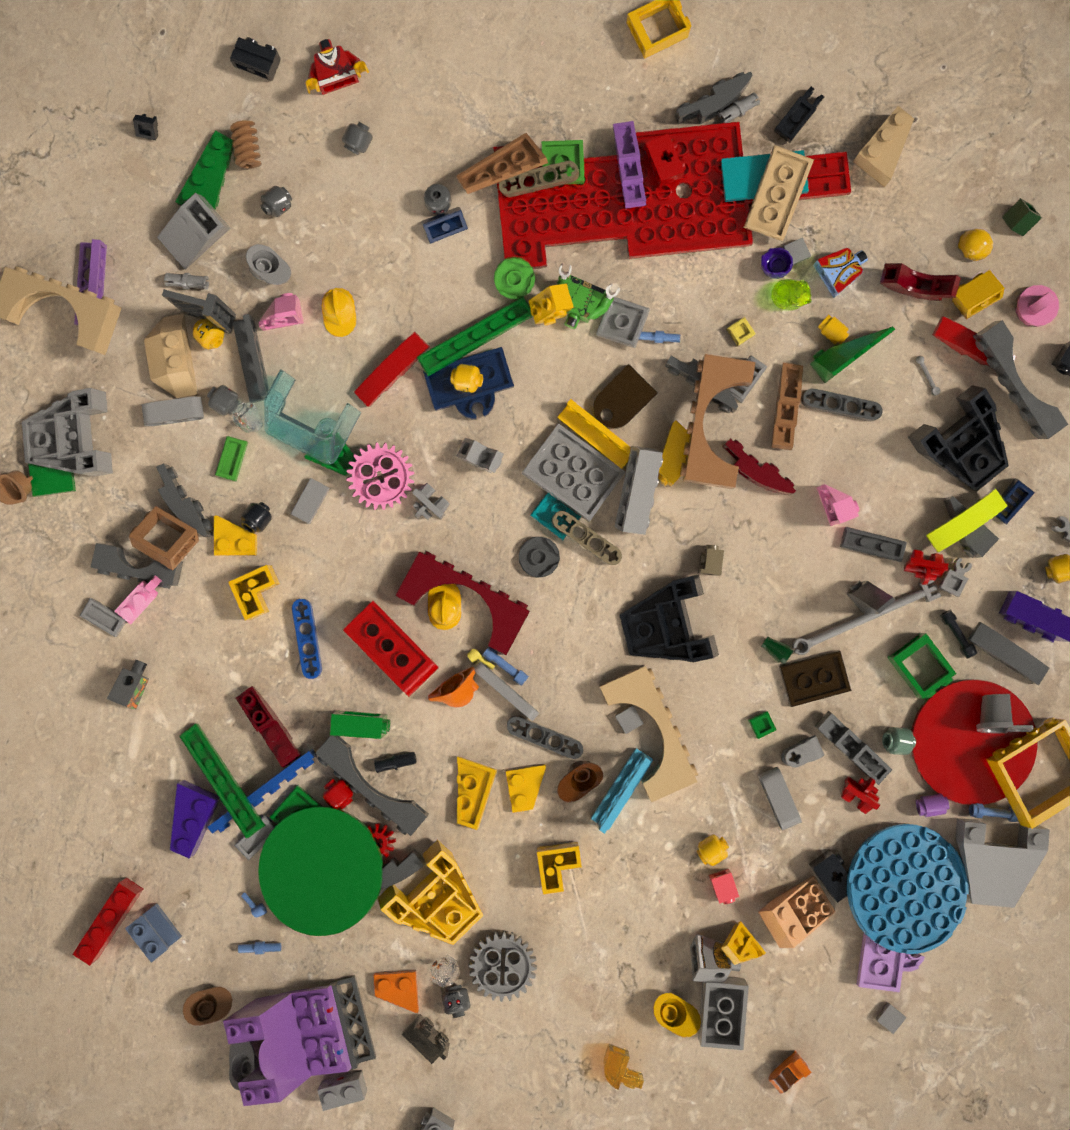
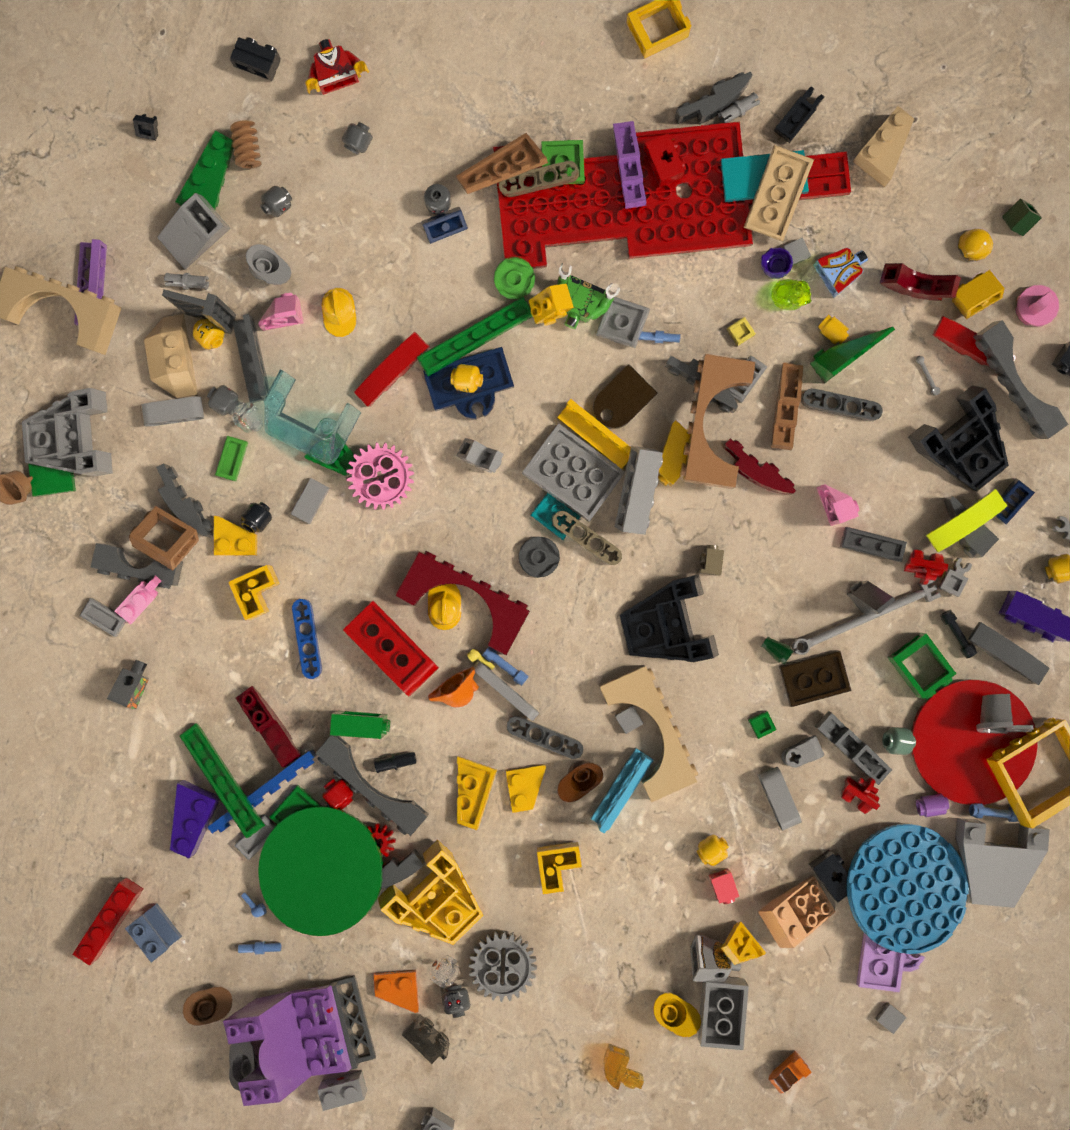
light grey hips [412,483,450,520] -> none

